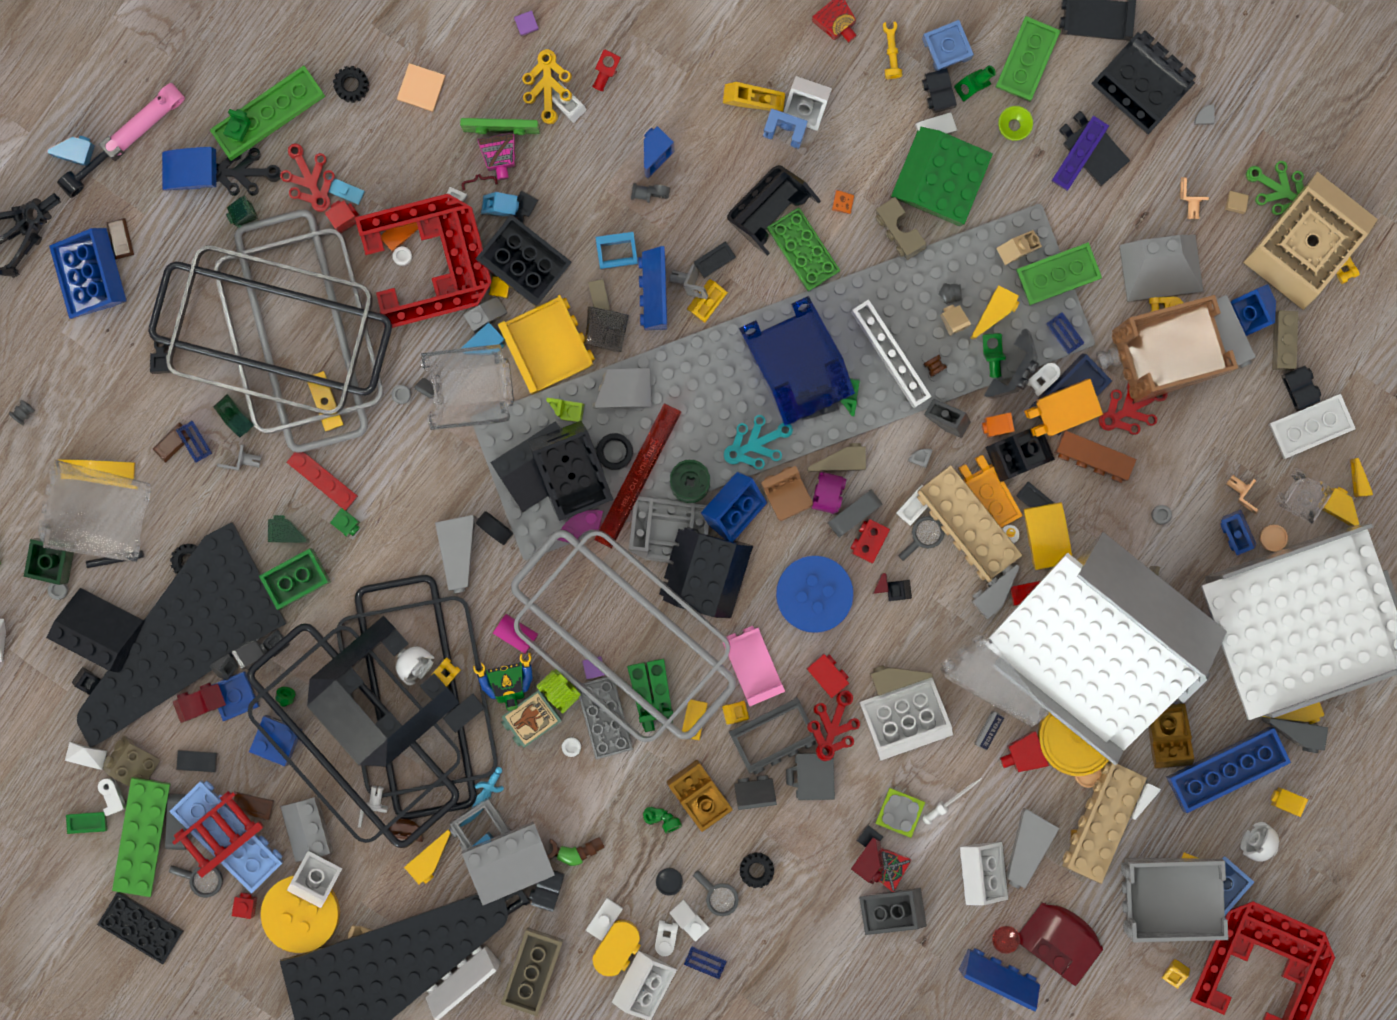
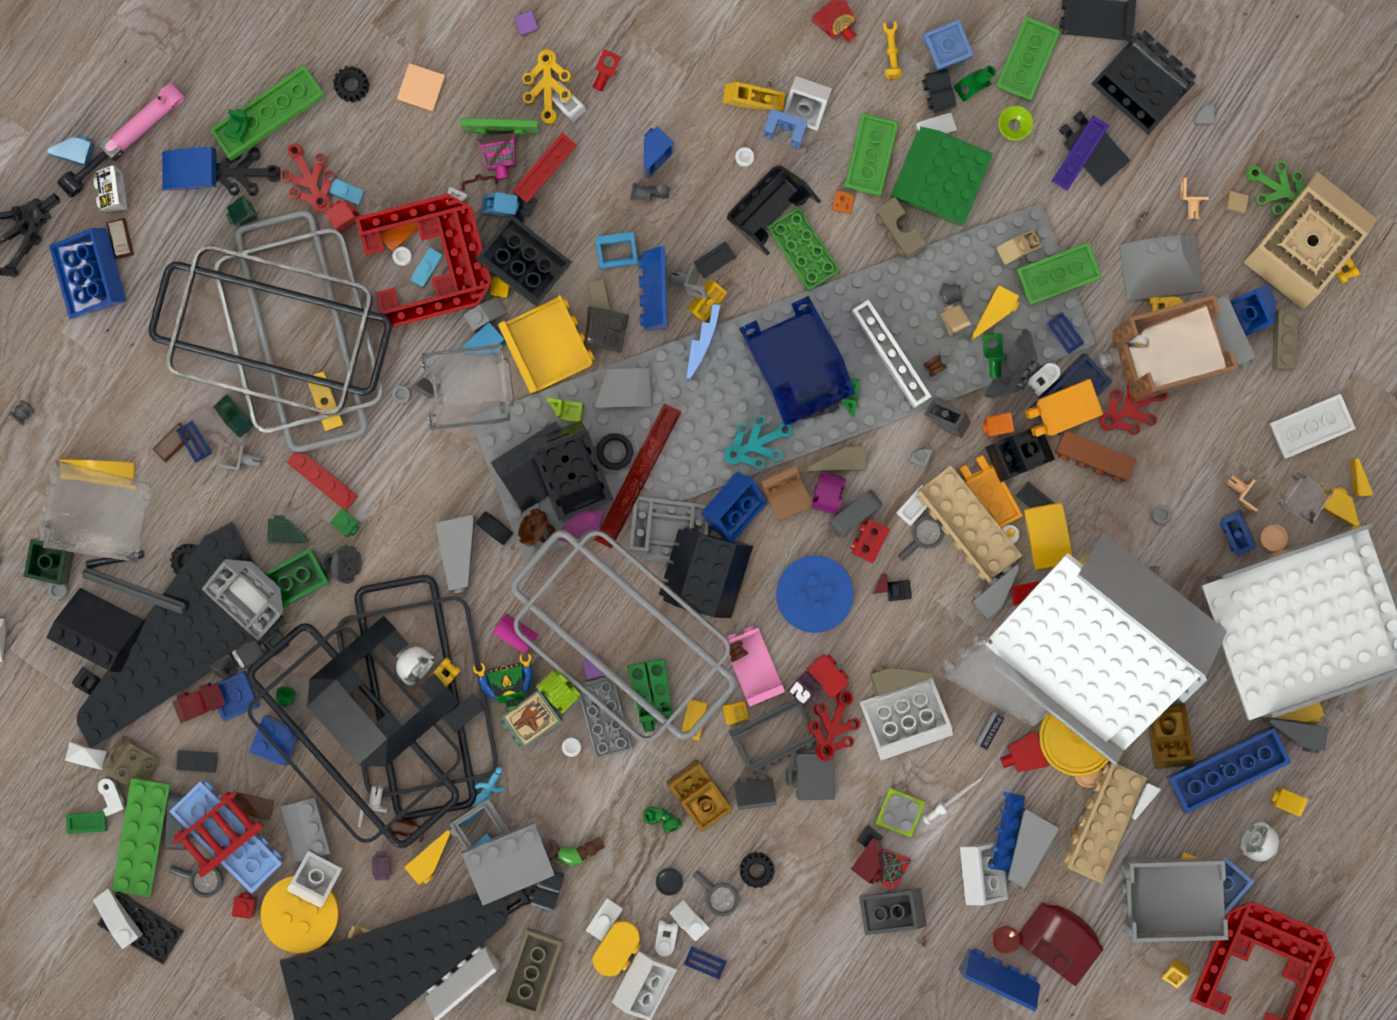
black plate [150,341,171,374] -> none
dark green wheel [670,460,710,503] -> none
black brick [1281,366,1321,410] -> none
none -> dark grey axle [82,567,186,614]
none -> white slope [93,888,143,949]
none -> white slope [94,166,127,212]
none -> light grey slope [202,559,283,641]
none -> dark grey tile [324,545,362,584]
none -> clear purple brick [372,851,392,880]
none -> medium azure piece [410,247,443,288]
none -> red fence [512,132,577,204]
none -> reddish brown tile [518,508,556,547]
none -> light blue slope [686,304,720,380]
none -> reddish brown wheel [725,640,749,663]
none -> white tile [735,147,754,167]
none -> clear purple brick [788,671,823,706]
none -> bright green plate [844,113,899,197]
none -> blue hinge [988,791,1025,872]
none -> white tile [1129,335,1149,347]

